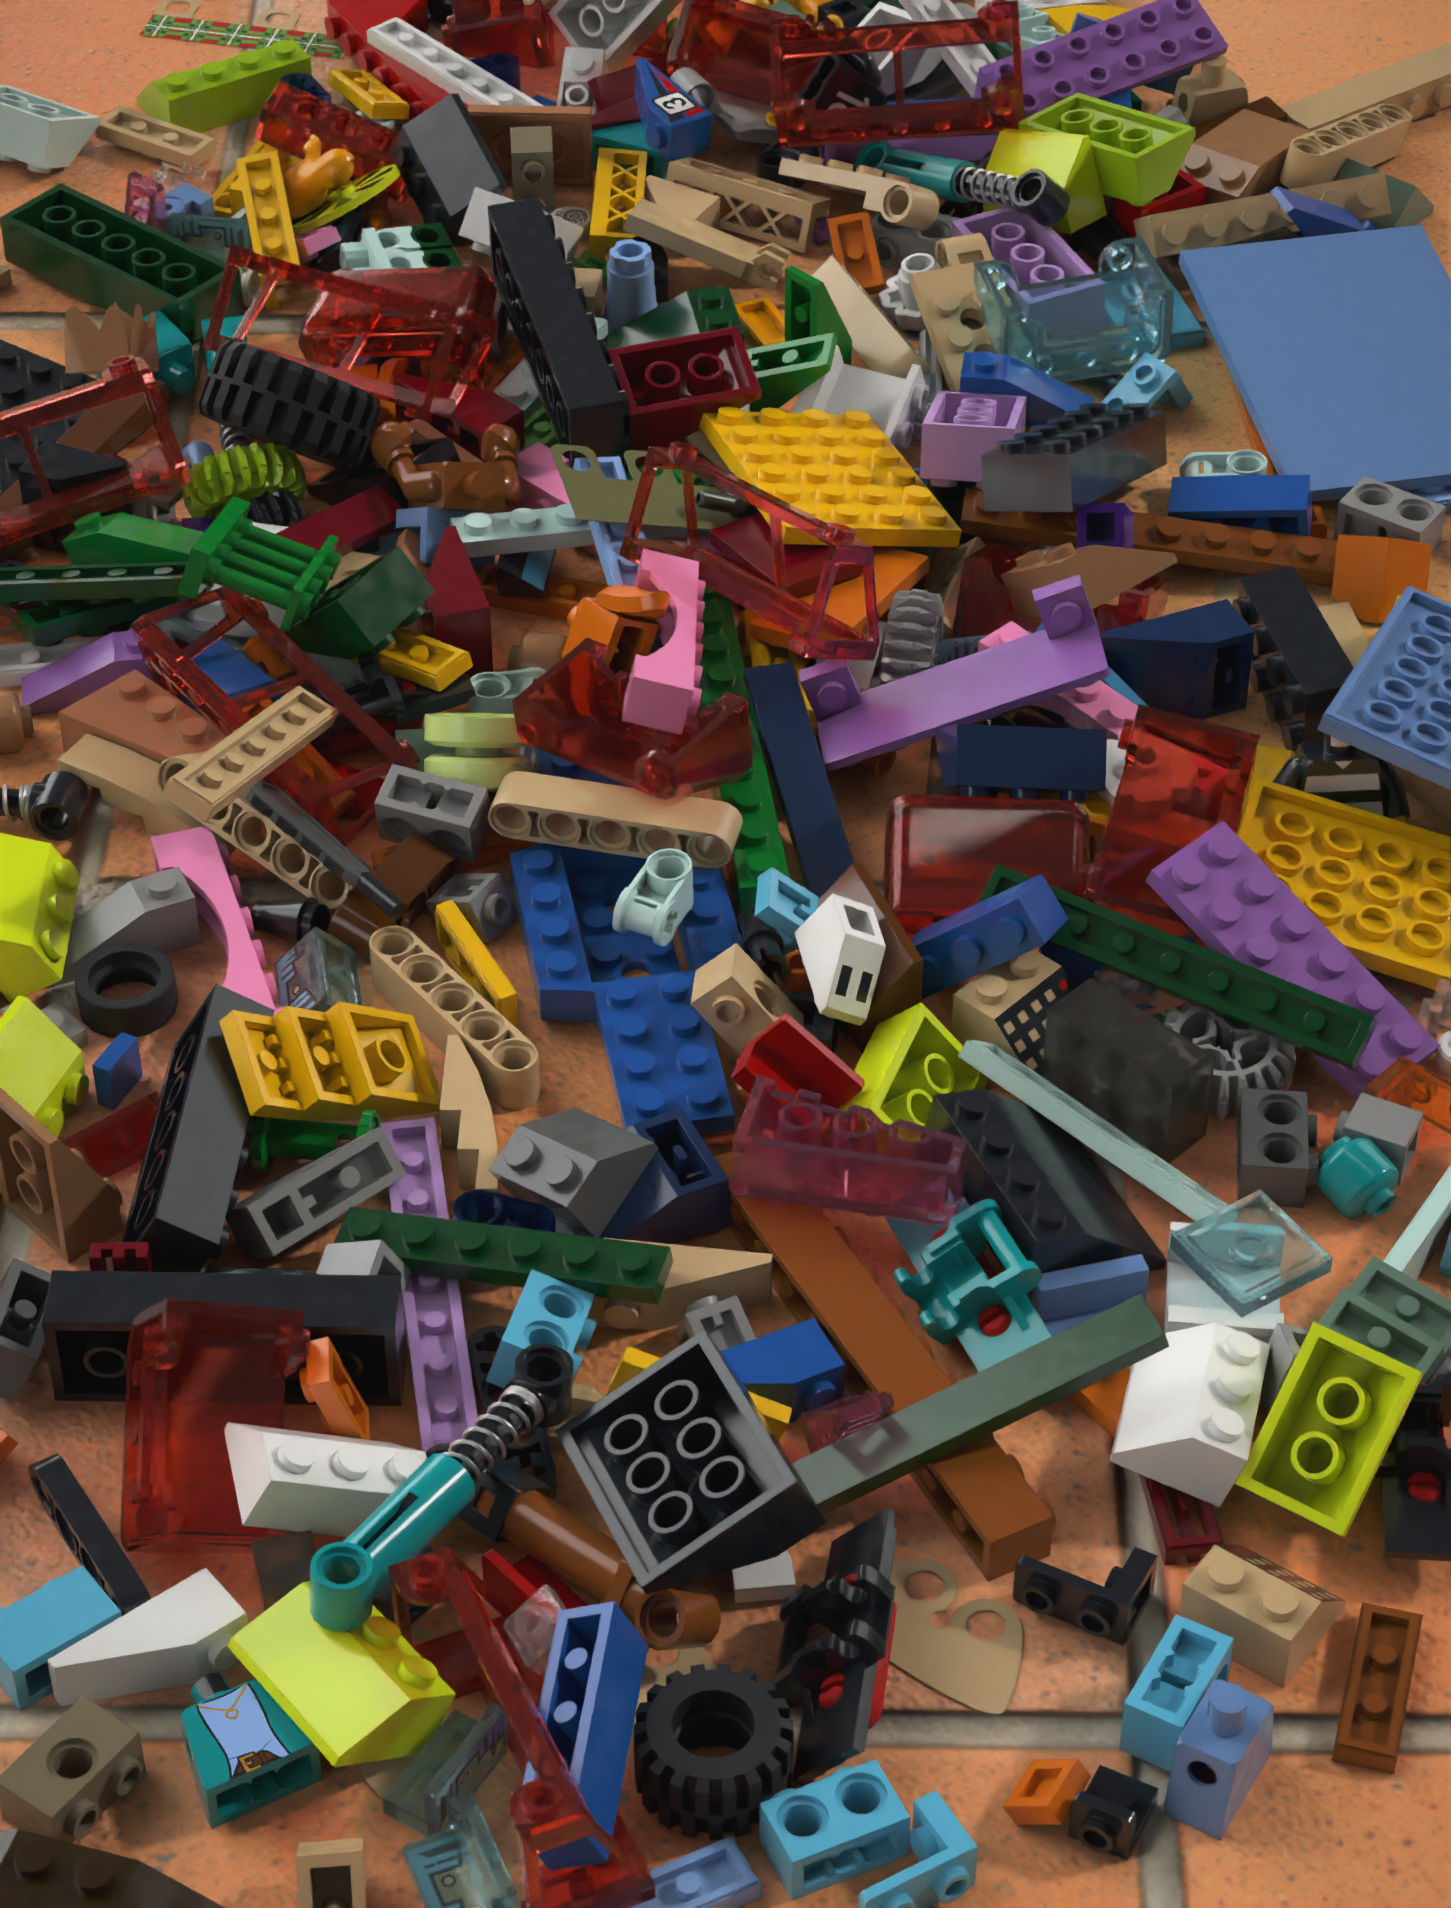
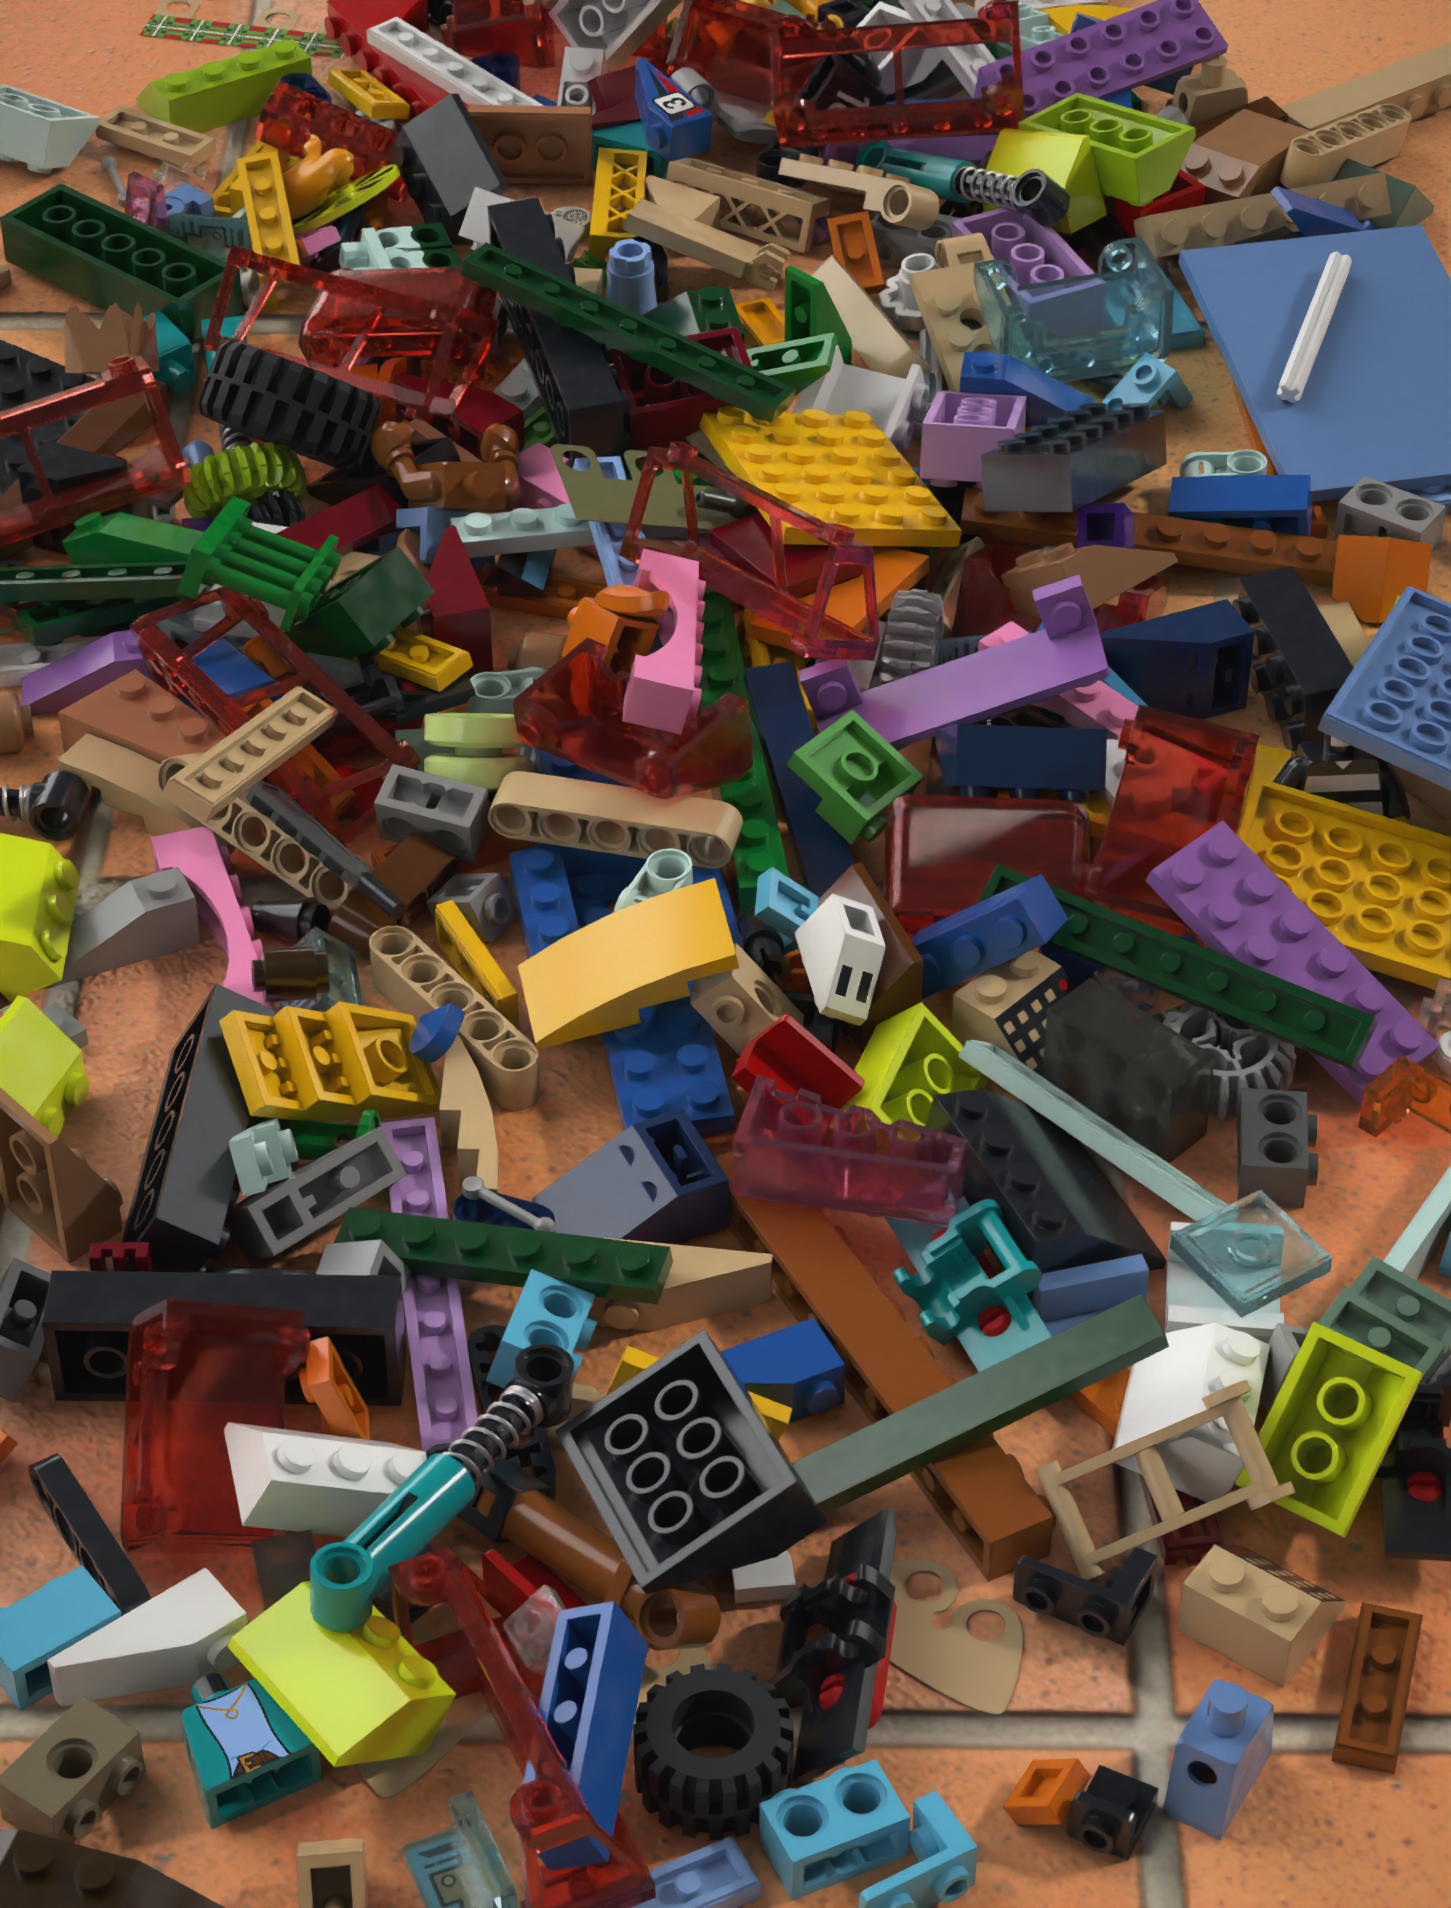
clear red slope [62,1091,159,1178] -> none
black tyre [74,943,178,1038] -> none
blue tile [92,1032,143,1110] -> none
clear light blue panel [383,1703,507,1841] -> none
dark grey slope [489,1107,659,1238] -> none
dark tan brick [510,126,555,213] -> none
light grey bracket [675,1295,756,1351] -> none
clear pink slope [798,1391,895,1454] -> none
medium azure brick [1119,1614,1234,1772] -> none
teal head [1317,1136,1399,1219] -> none
light grey brick [1333,1092,1424,1186] -> none
none -> light grey hinge [101,156,135,208]
none -> light aqua slope [228,1118,299,1197]
none -> dark brown brick [251,946,330,1002]
none -> blue tile [409,1002,465,1063]
none -> dark green plate [461,242,796,423]
none -> light grey hinge [462,1176,556,1232]
none -> yellow slope [518,878,739,1049]
none -> bright green plate [786,709,925,845]
none -> tan piece [1035,1380,1295,1580]
none -> white axle [1277,251,1352,403]

